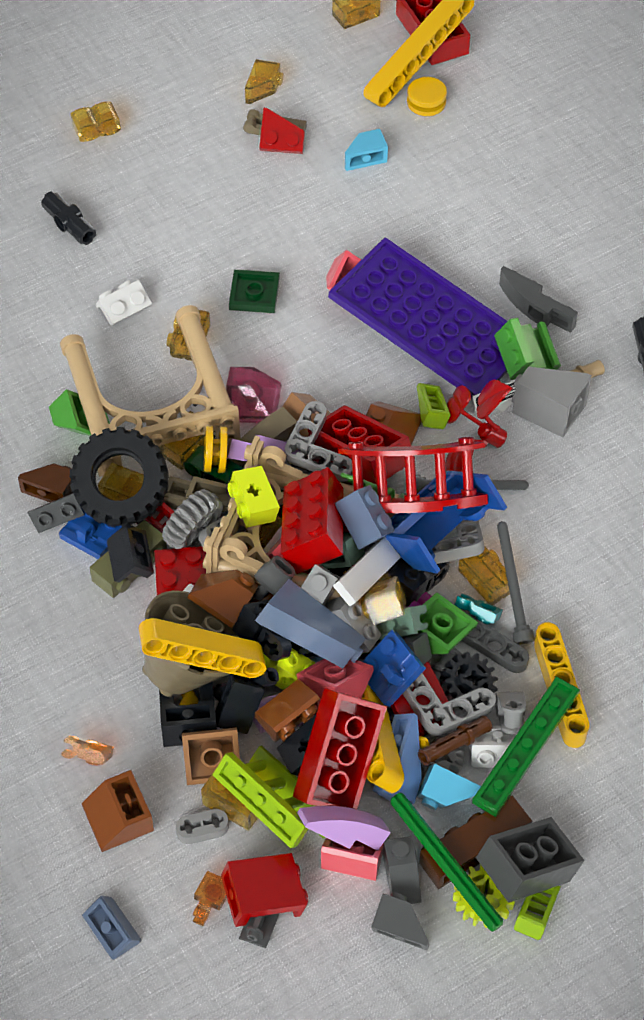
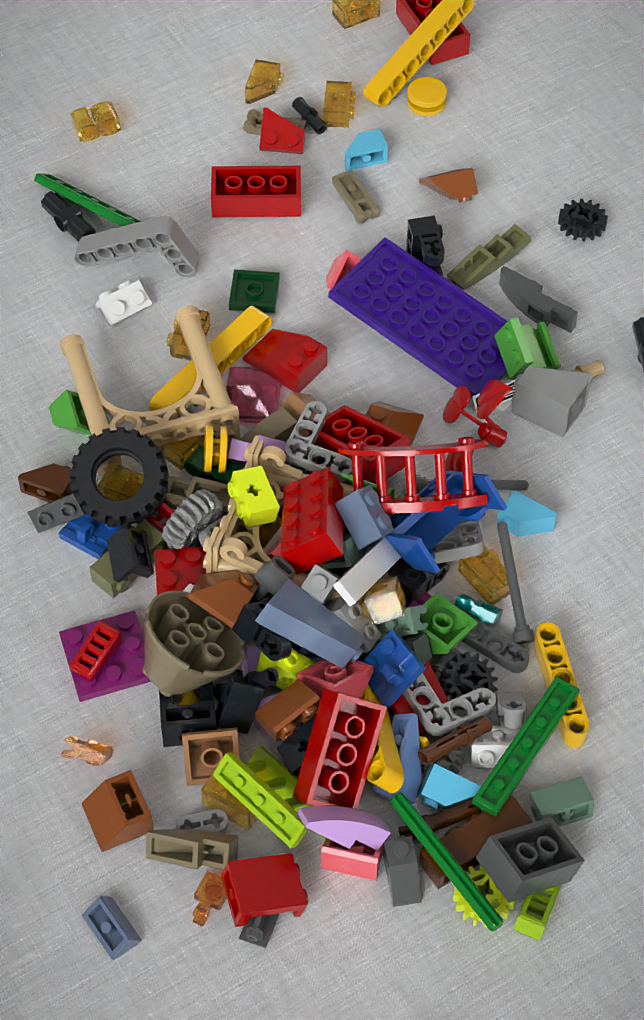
yellow beam [138,618,266,678] -> none
dark grey slope [371,892,429,951] -> none
lime slope [417,383,450,429] -> none
none -> green tile [34,173,141,226]
none -> magenta plate [59,610,151,702]
none -> red slope [69,621,122,681]
none -> light grey beam [75,216,199,278]
none -> dark tan slope [146,829,238,869]
none -> yellow beam [149,306,273,417]
none -> red brick [211,165,301,218]
none -> red slope [243,329,327,393]
none -> black pin [292,97,327,134]
none -> clear yellow brick [323,81,356,128]
none -> dark tan plate [332,170,380,224]
none -> reddish brown pin [398,798,481,840]
none -> black brick [406,215,445,276]
none -> dark orange slope [419,168,478,203]
none -> olive slope [447,224,532,290]
none -> medium azure slope [497,490,558,537]
none -> sand green hinge [530,777,594,827]
none -> black gear [558,199,608,242]

